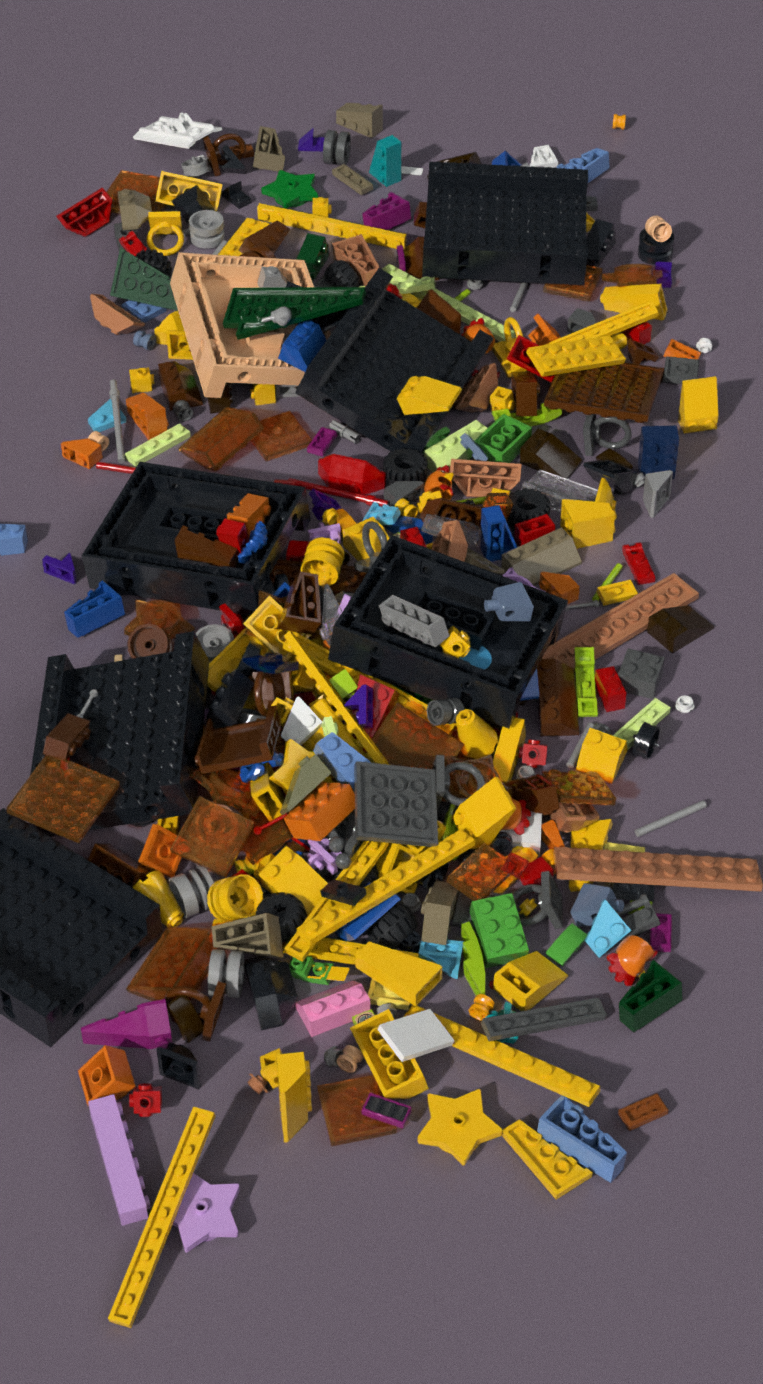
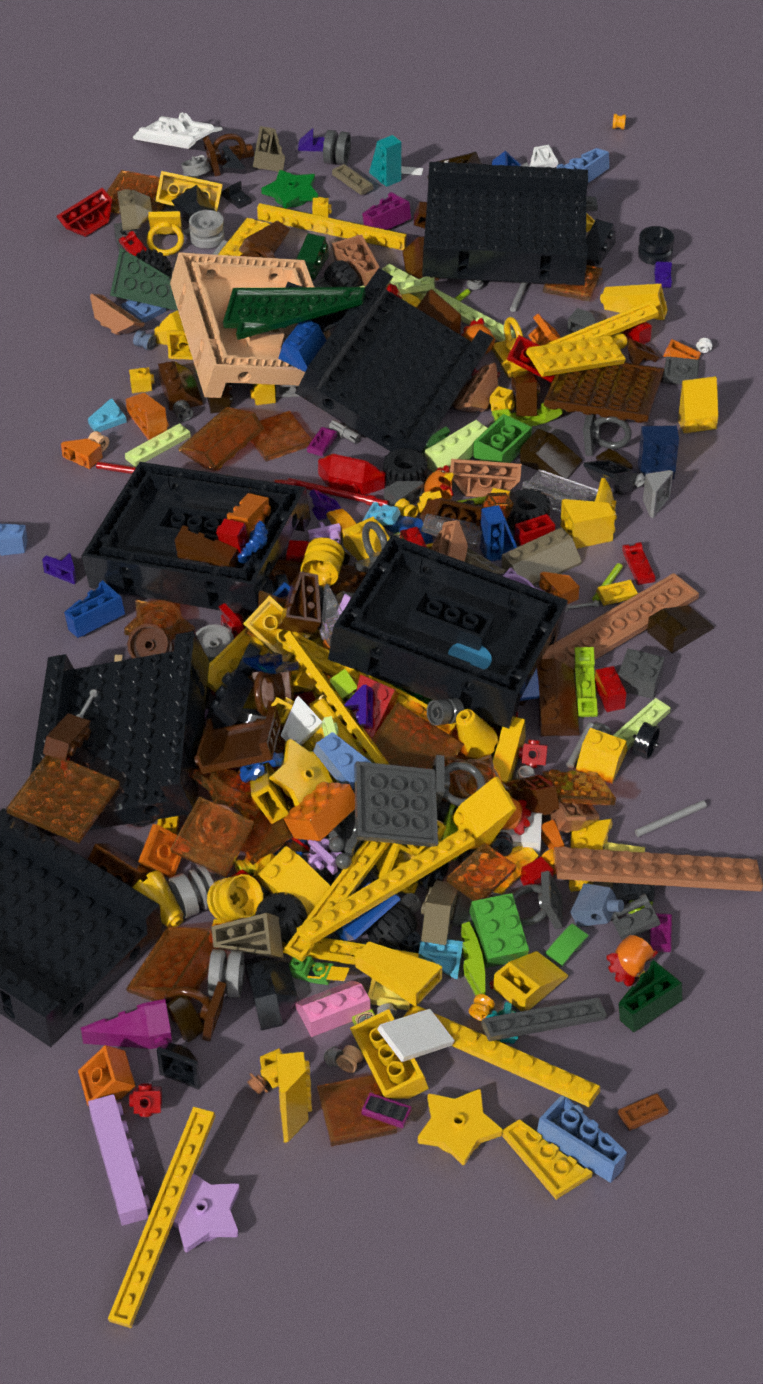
light grey bar [109,379,125,463] -> none
red hinge [254,812,289,835] -> none
light grey slope [257,266,288,288] -> none
light grey piece [262,306,291,326] -> none
olive slope [280,754,331,815] -> none
black plate [320,879,367,906] -> none
yellow plate [322,508,339,525] -> none
dark tan wedge [336,103,383,138] -> none
light grey brick [379,595,449,647] -> none
magenta tile [397,245,406,272] -> none
yellow slope [397,376,462,415] -> none
yellow brick [440,626,470,658] -> none
sand blue plate [460,432,489,461] -> none
sand blue torso [484,582,534,621] -> none
clear red slope [501,852,529,880] -> none
yellow plate [519,898,538,917] -> none
medium azure wing [585,899,631,958] -> none
clear orange plate [602,264,663,287] -> none
light nougat wheel [645,215,672,242] -> none
white plate [675,695,694,713] -> none

